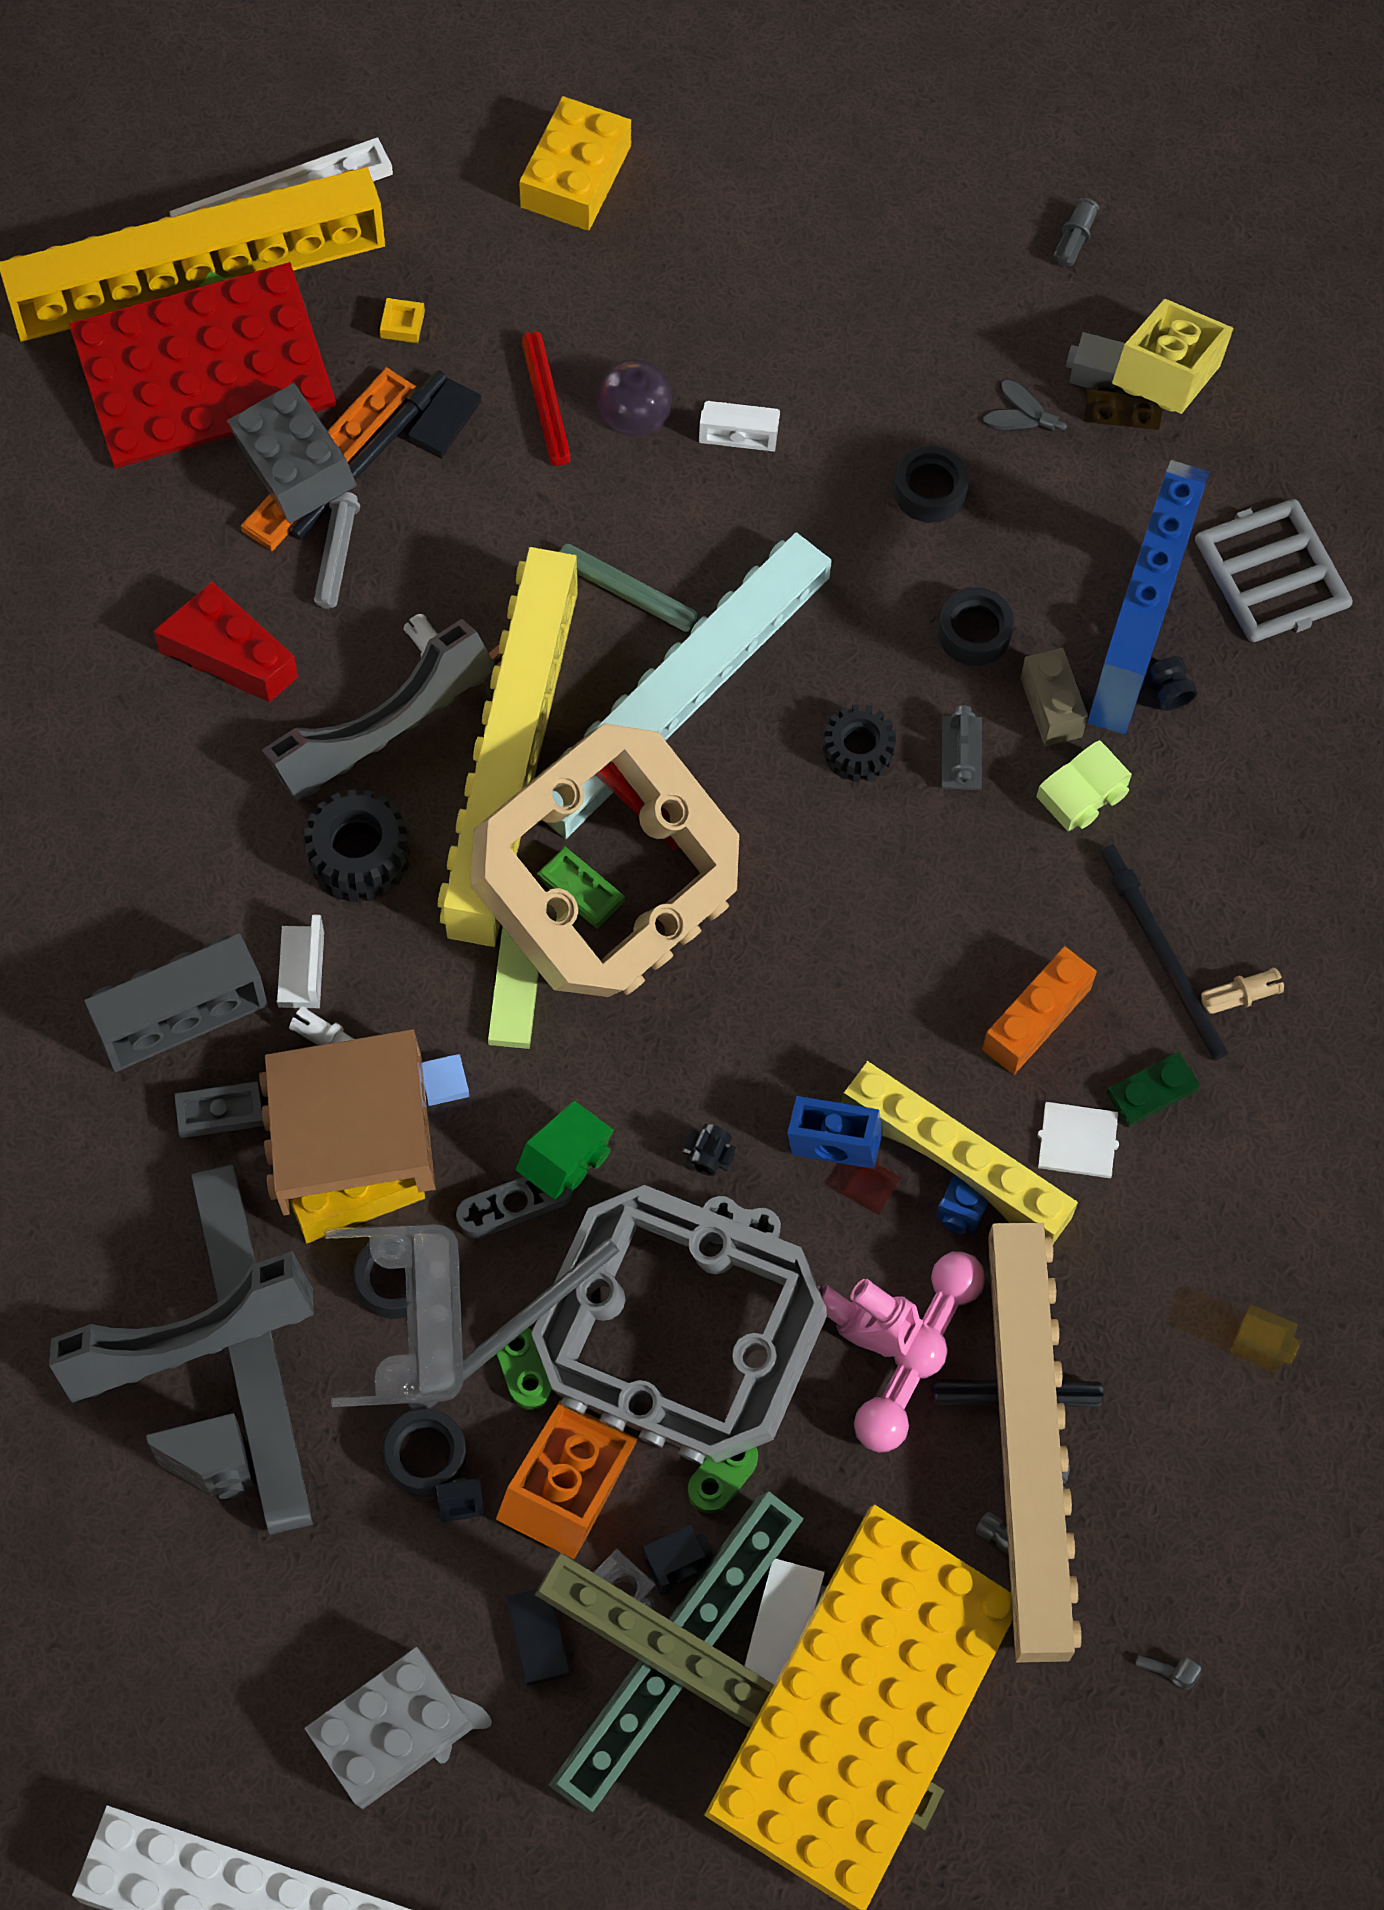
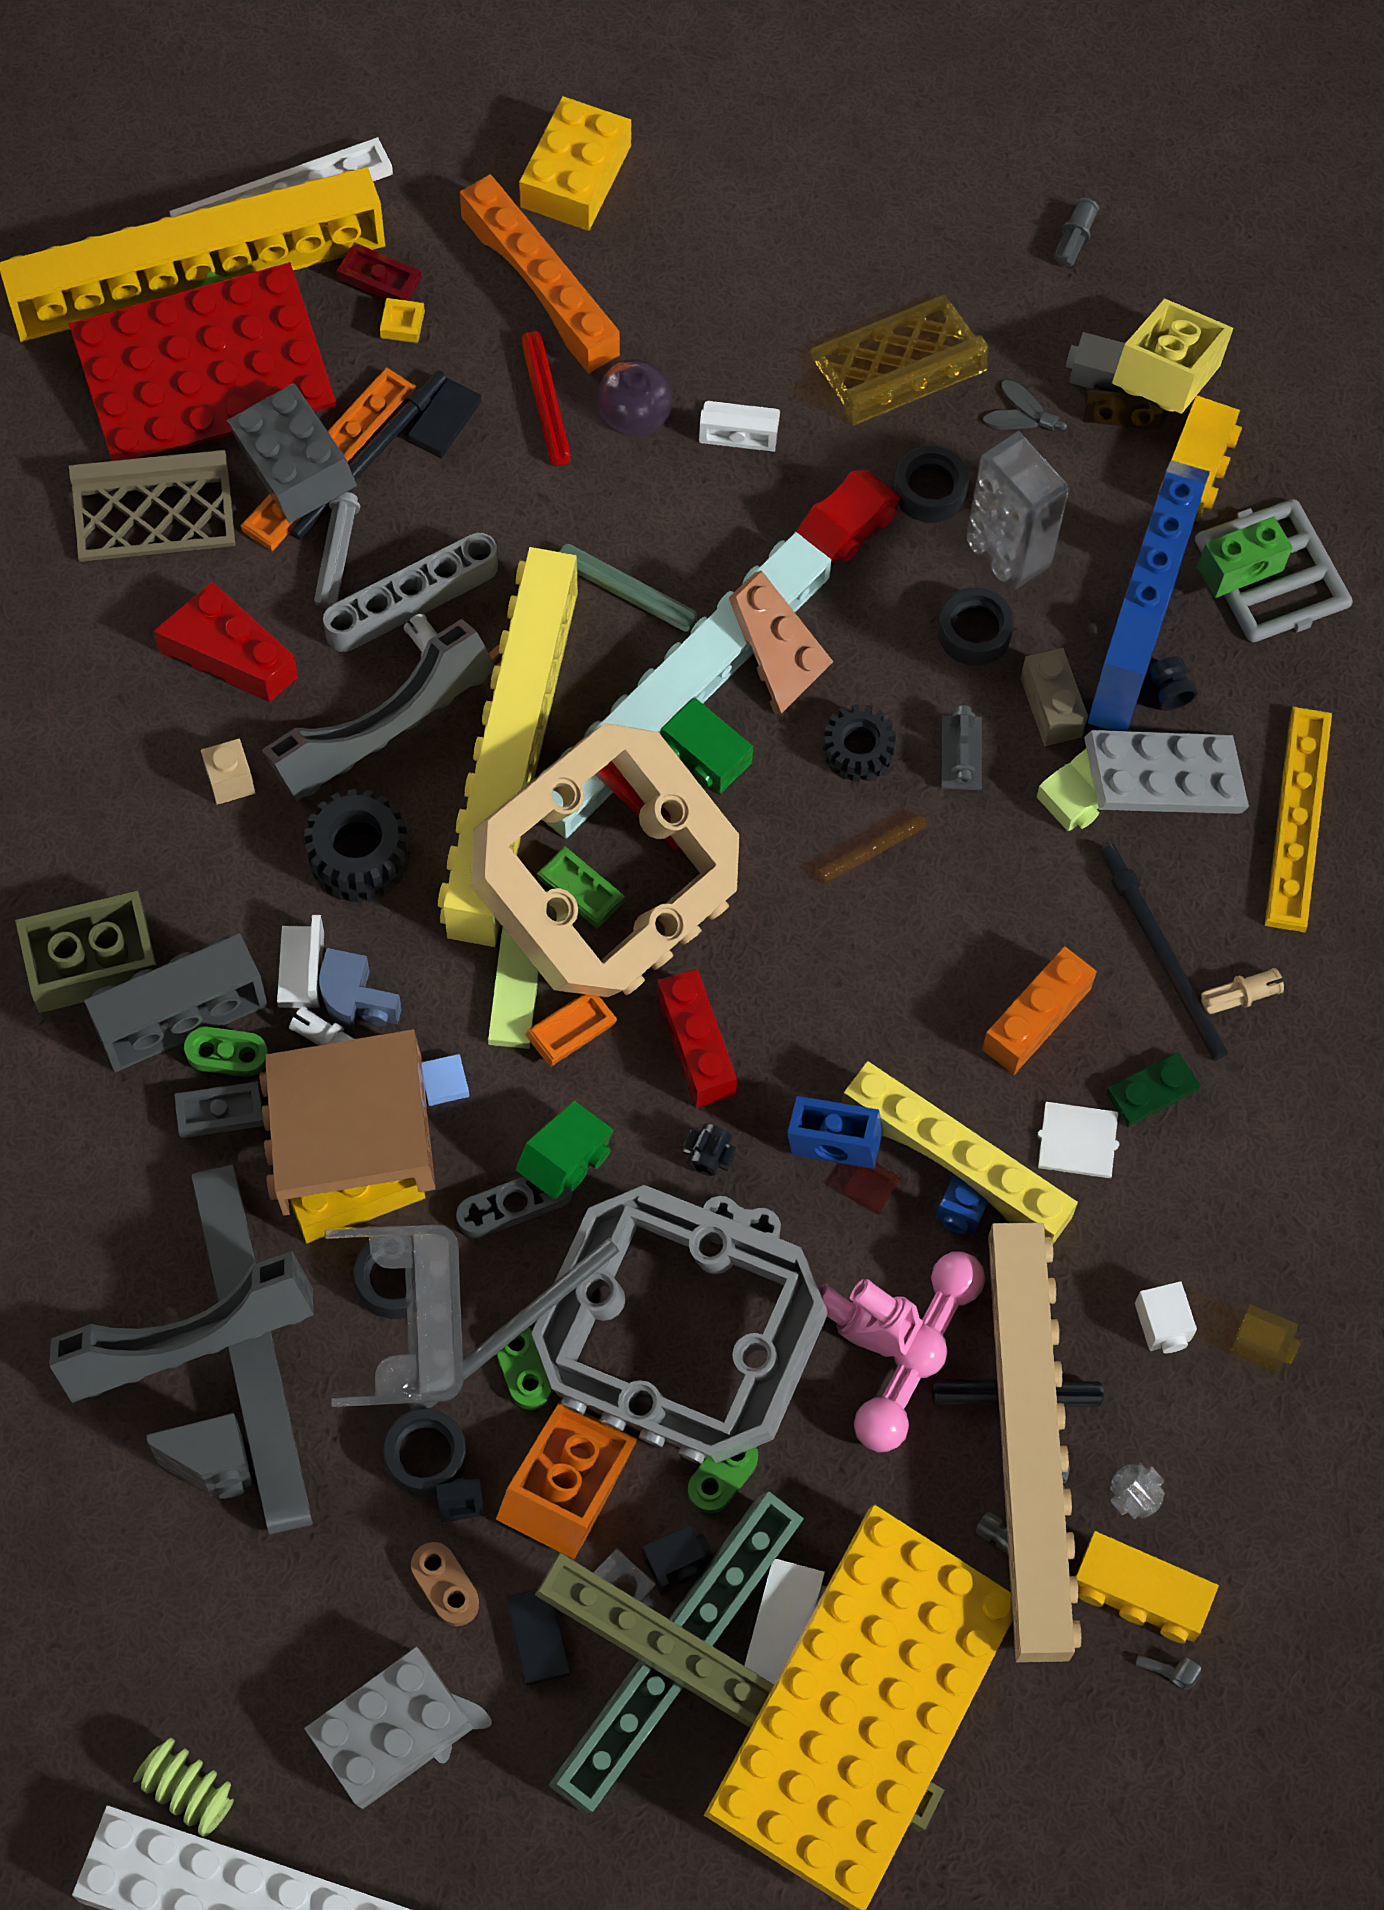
none -> olive brick [15,891,158,1013]
none -> dark tan fence [69,450,236,562]
none -> yellowish green piece [133,1738,234,1838]
none -> bright green plate [184,1027,268,1077]
none -> tan brick [201,738,255,805]
none -> sand blue brick [319,948,402,1031]
none -> light grey beam [323,533,498,652]
none -> dark red plate [336,242,422,301]
none -> medium nougat plate [411,1542,479,1626]
none -> orange arch [460,174,620,374]
none -> orange tile [526,994,617,1067]
none -> red brick [658,968,737,1109]
none -> green brick [661,697,753,795]
none -> nougat wing [729,571,833,714]
none -> red brick [796,469,901,564]
none -> clear yellow fence [811,294,988,426]
none -> clear orange bar [817,813,927,884]
none -> clear brick [966,431,1070,590]
none -> yellow brick [1075,1531,1219,1643]
none -> light grey plate [1084,730,1249,814]
none -> clear gear [1110,1463,1165,1519]
none -> white brick [1135,1281,1197,1353]
none -> yellow brick [1158,395,1242,522]
none -> bright green brick [1197,516,1293,598]
none -> yellow tile [1265,707,1332,932]

